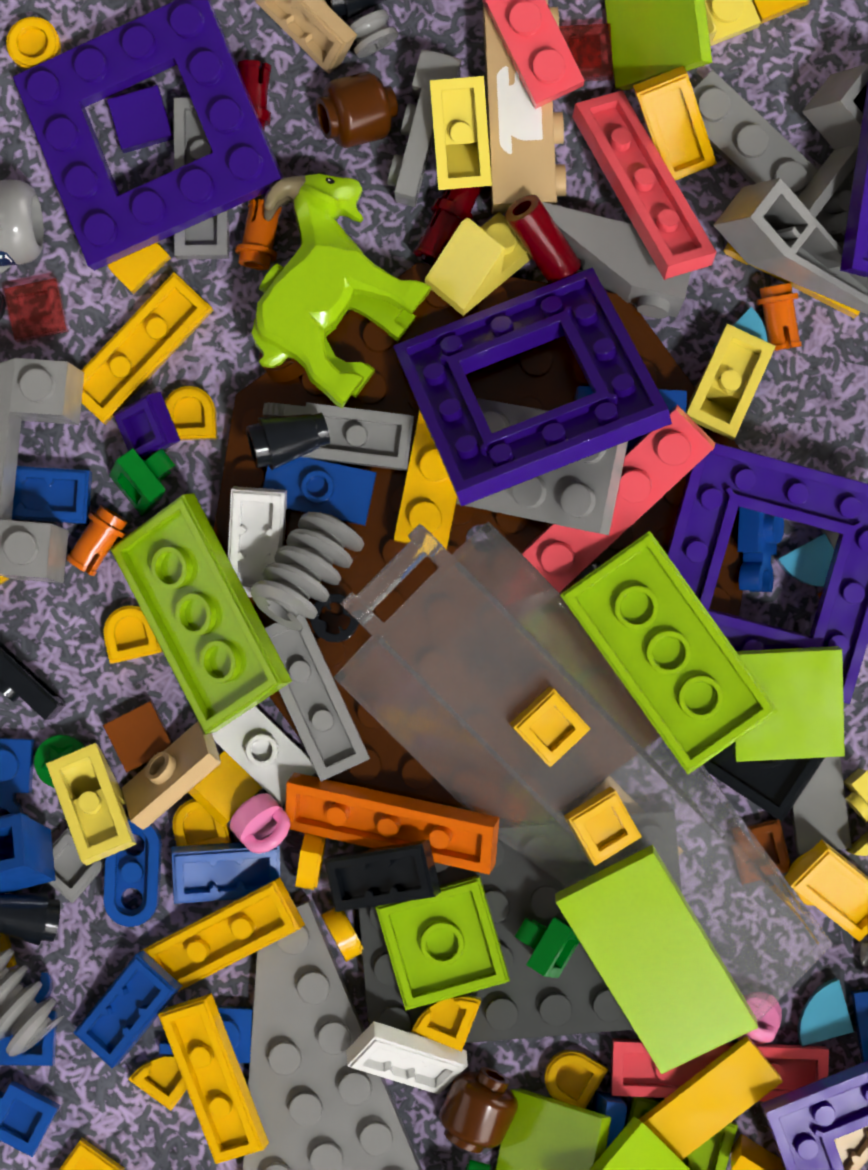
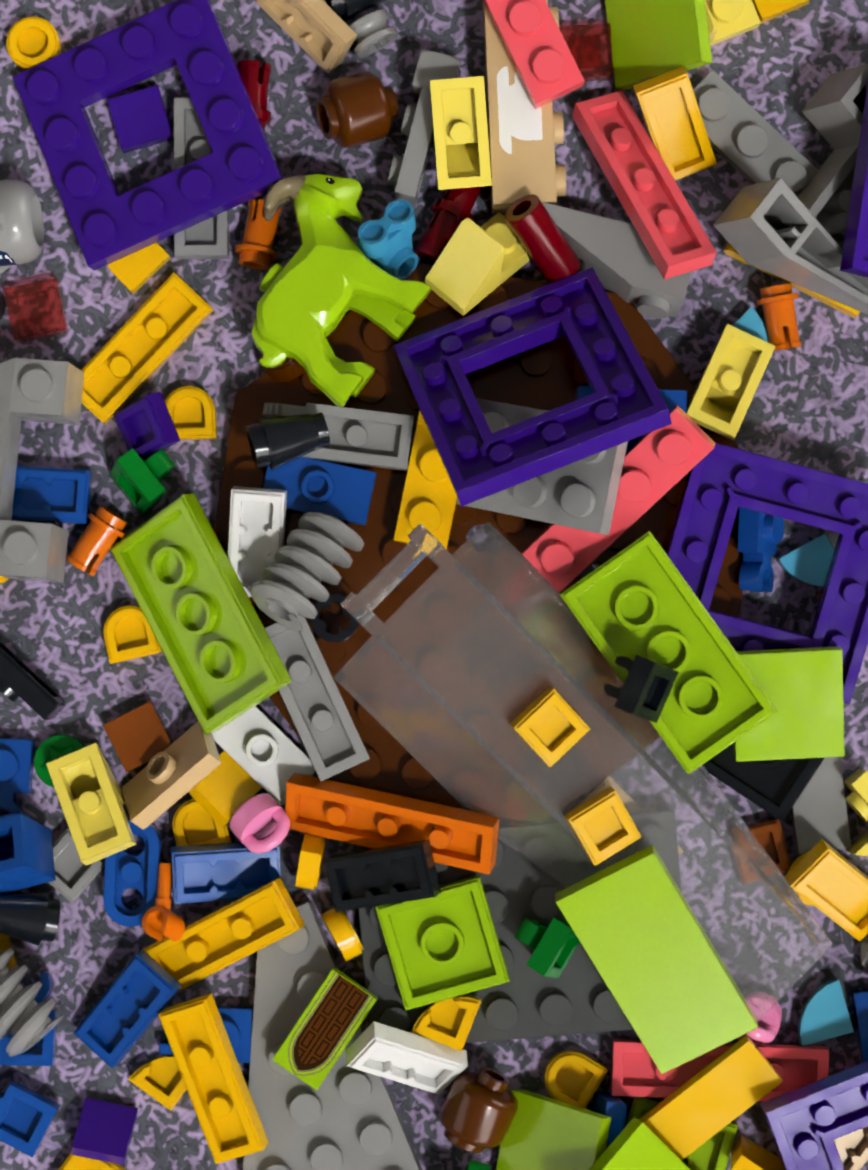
none -> dark purple tile [72,1098,138,1166]
none -> orange hand [142,863,185,942]
none -> tile [272,967,379,1091]
none -> dark azure plate [357,200,419,280]
none -> black tile [603,655,679,723]

